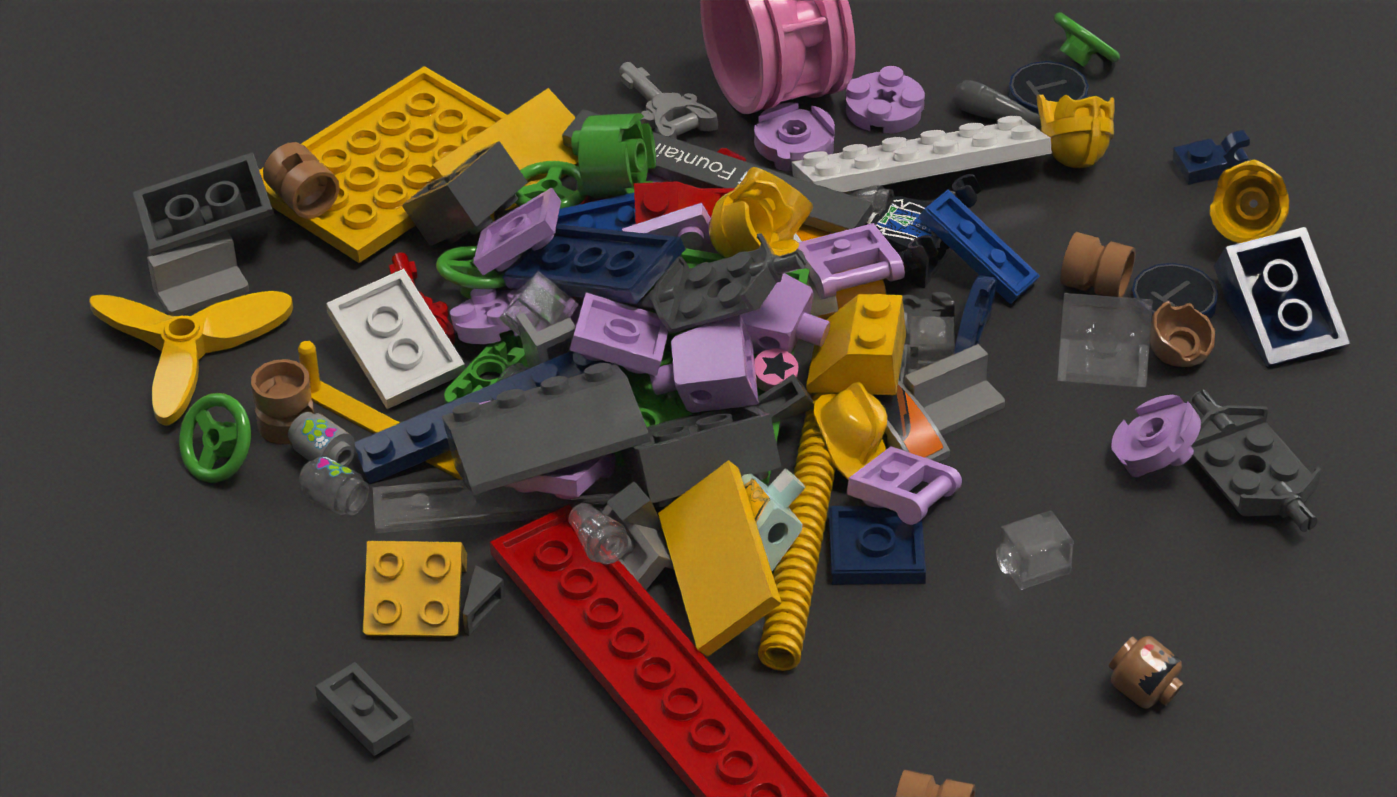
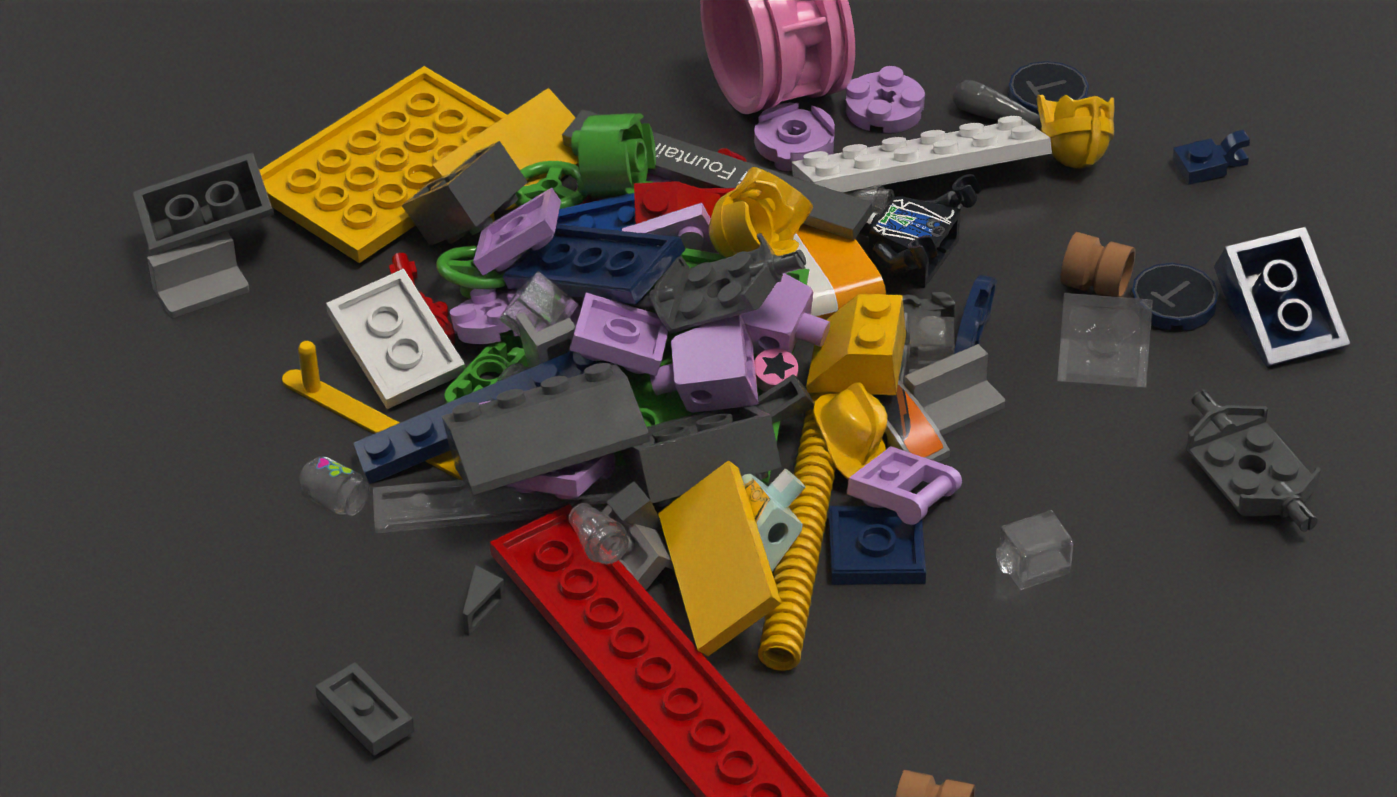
yellow piece [89,291,293,426] -> none
bright green piece [179,393,251,483] -> none
medium nougat wheel [251,359,314,444] -> none
medium nougat wheel [263,142,340,219] -> none
light grey brick [288,412,355,473] -> none
yellow bracket [363,541,467,637] -> none
light grey piece [619,62,718,139] -> none
lavender plate [797,223,905,299] -> none
blue tile [918,190,1040,305] -> none
bright green piece [1054,12,1120,67] -> none
medium nougat head [1108,636,1184,709] -> none
lavender plate [1111,395,1201,477] -> none
medium nougat hair [1148,301,1215,367] -> none
yellow helmet [1210,159,1289,243] -> none

